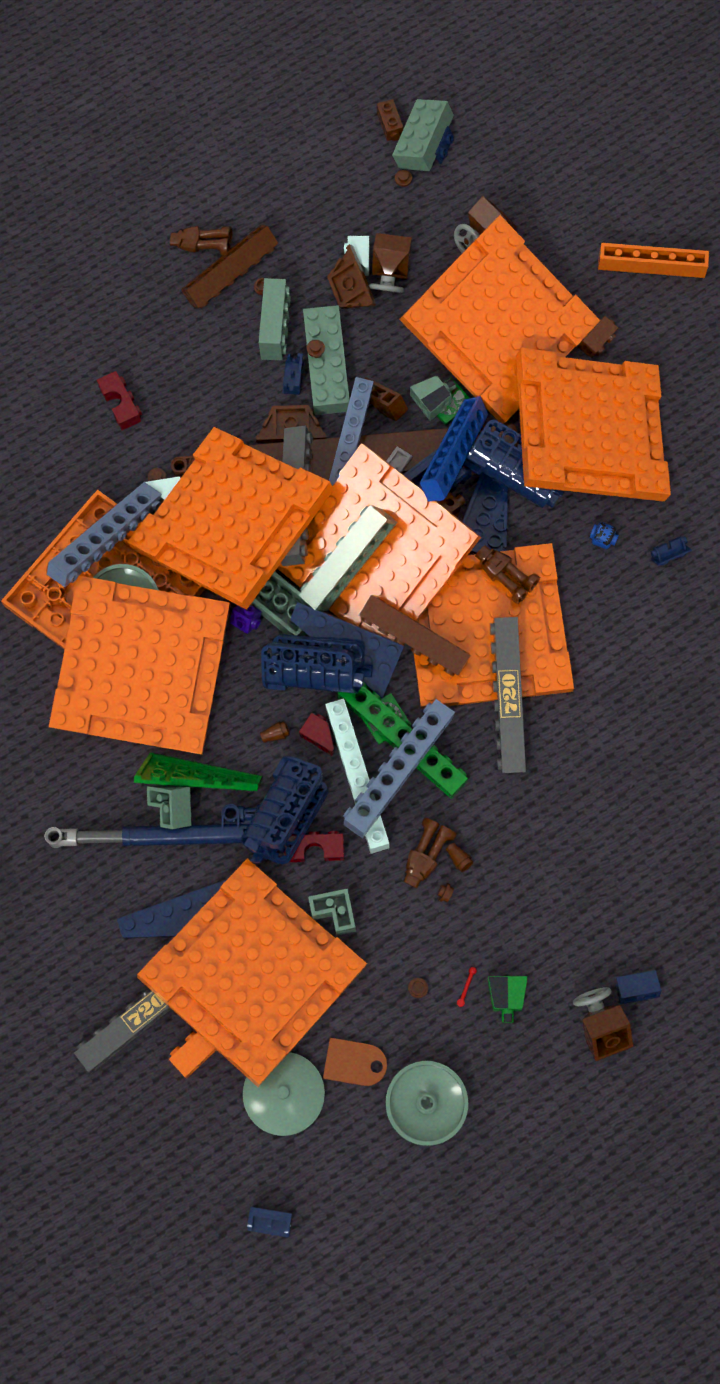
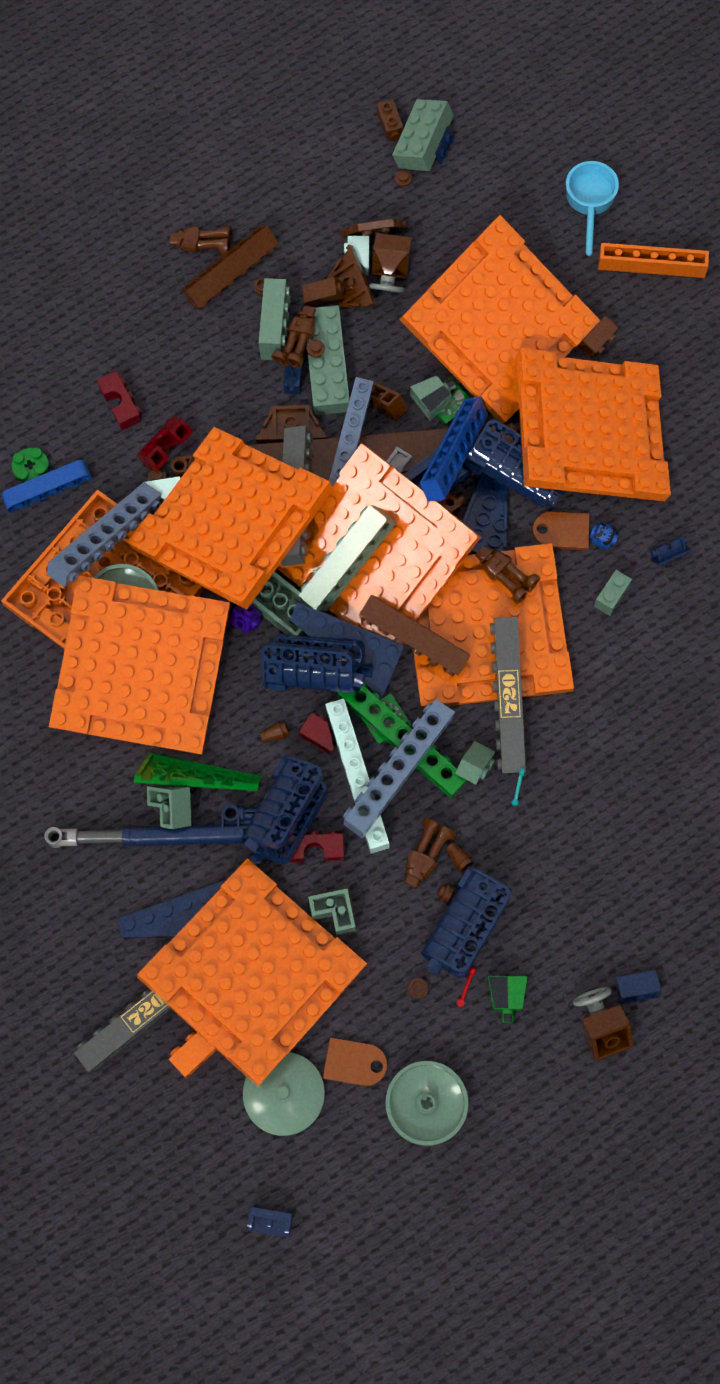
reddish brown piece [454,196,517,253] -> none
none -> blue beam [1,460,92,513]
none -> green plate [12,448,49,482]
none -> dark red arch [136,417,193,471]
none -> reddish brown piece [271,306,316,368]
none -> reddish brown brick [302,277,345,307]
none -> reddish brown wing [340,219,408,237]
none -> dark blue piece [421,866,510,978]
none -> sand green brick [455,741,495,785]
none -> teal hinge [511,768,524,806]
none -> dark orange tile [533,512,589,550]
none -> medium azure piece [566,161,619,256]
none -> sand green brick [594,570,632,616]

